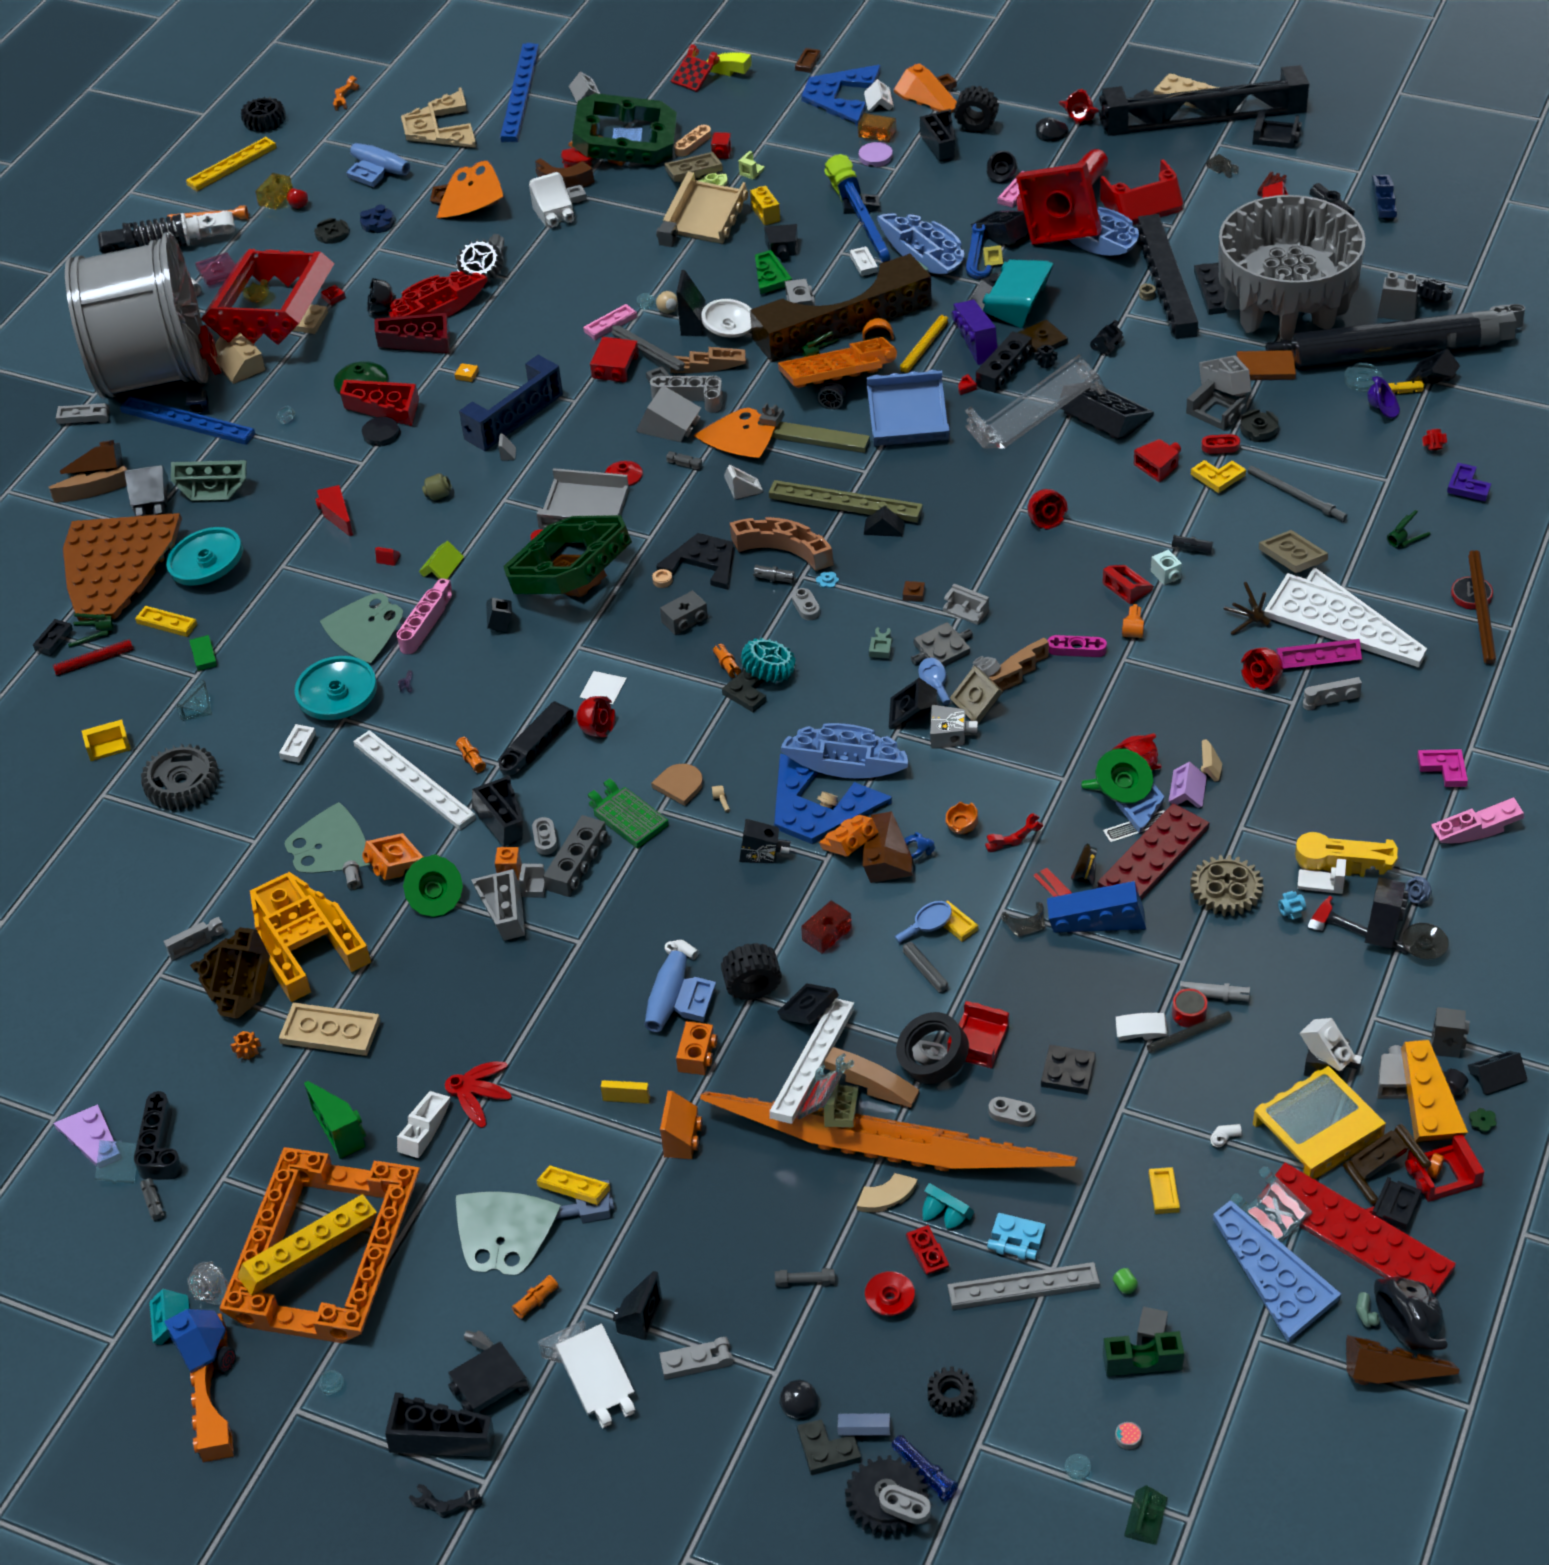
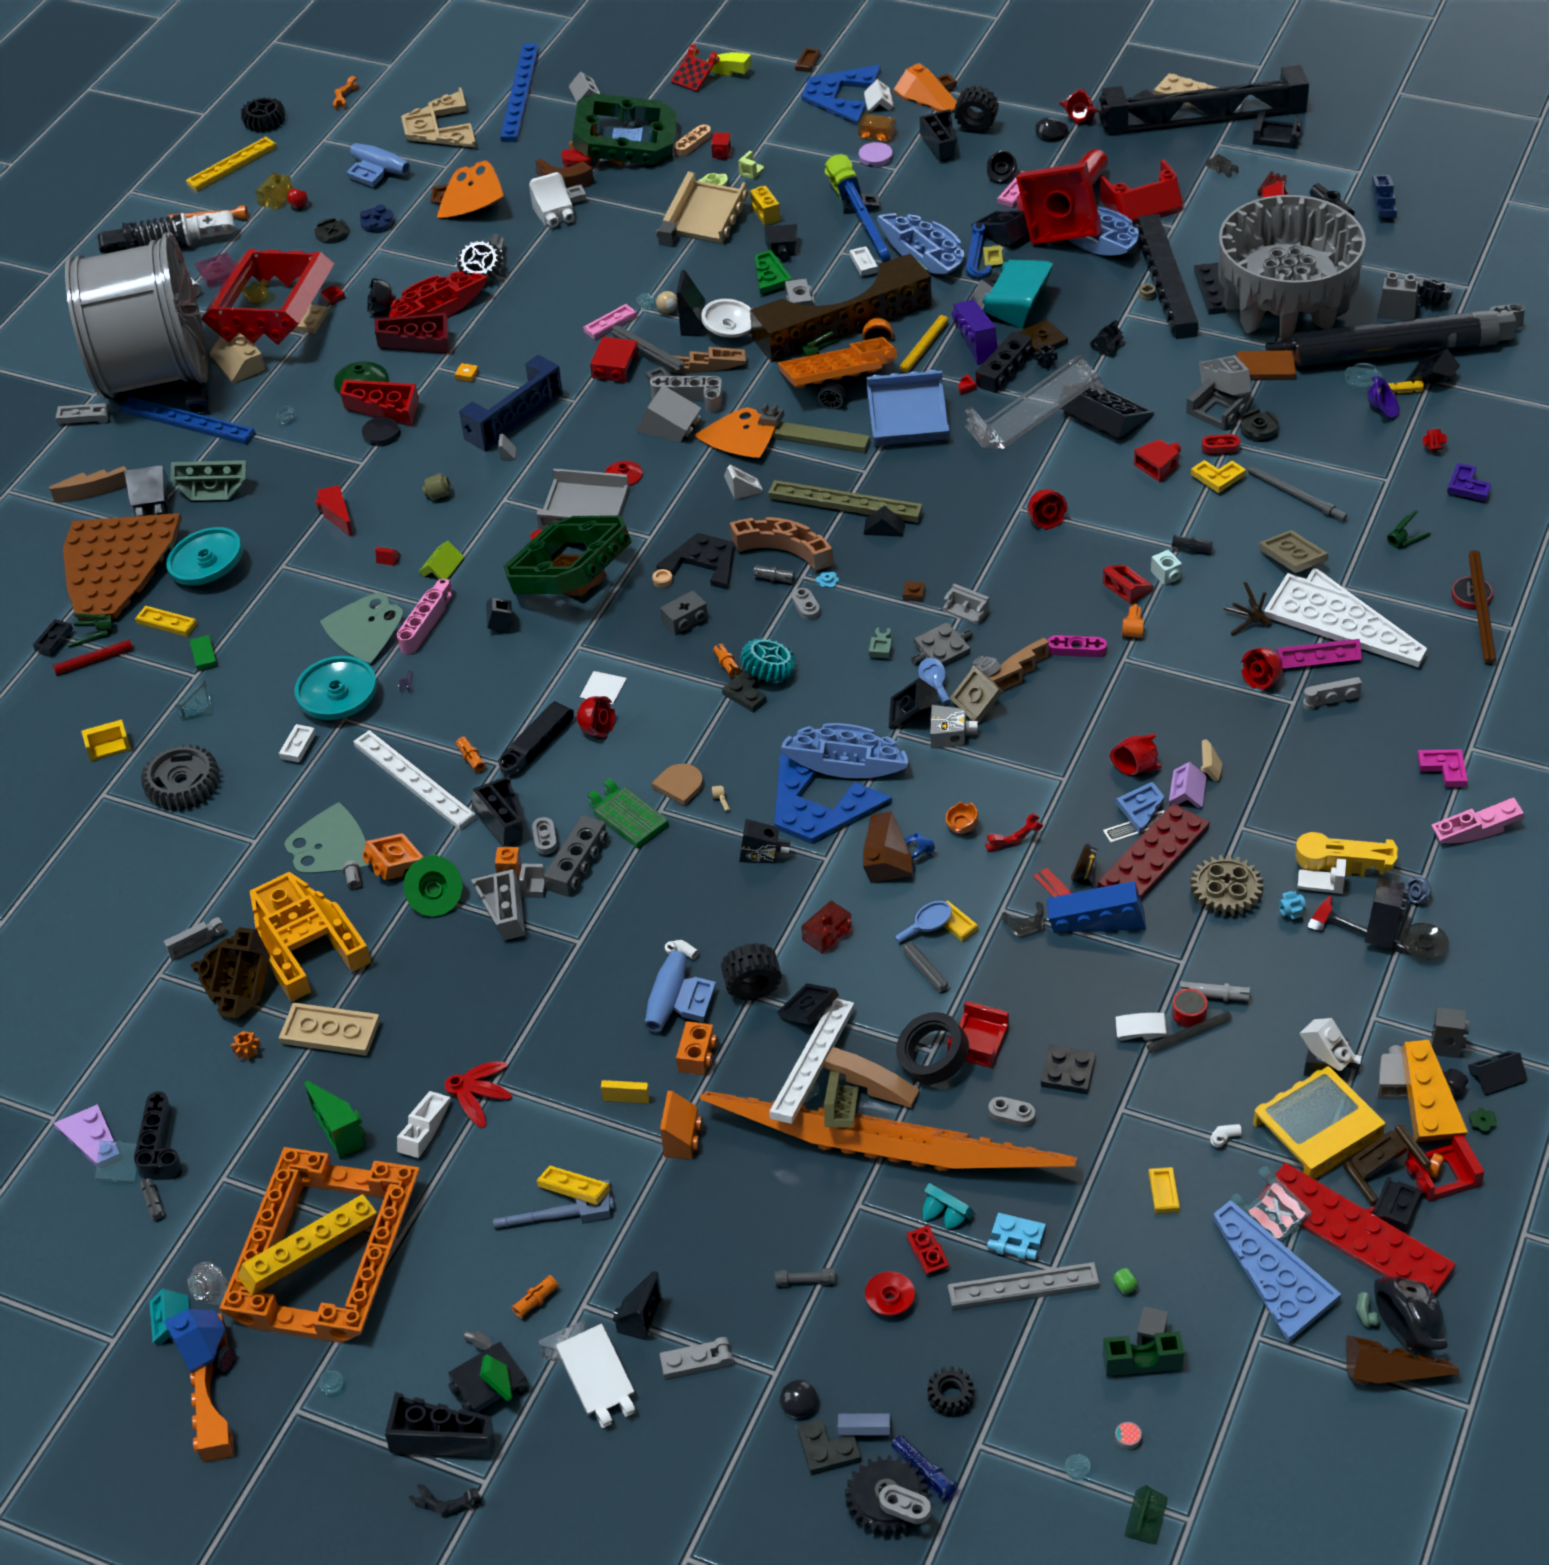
reddish brown slope [60,440,123,474] -> none
red wing [198,324,222,375] -> none
piece [456,1192,561,1275] -> none
dark tan plate [665,152,723,182] -> none
dark grey axle [666,451,702,470] -> none
clear light blue flag [796,1053,854,1119] -> none
tan plate [817,791,838,808] -> none
orange plate [819,815,879,856] -> none
tan tile [857,1173,918,1212] -> none
light grey plate [912,1040,948,1065] -> none
green piece [1081,749,1153,804] -> none
none -> green piece [480,1354,512,1401]

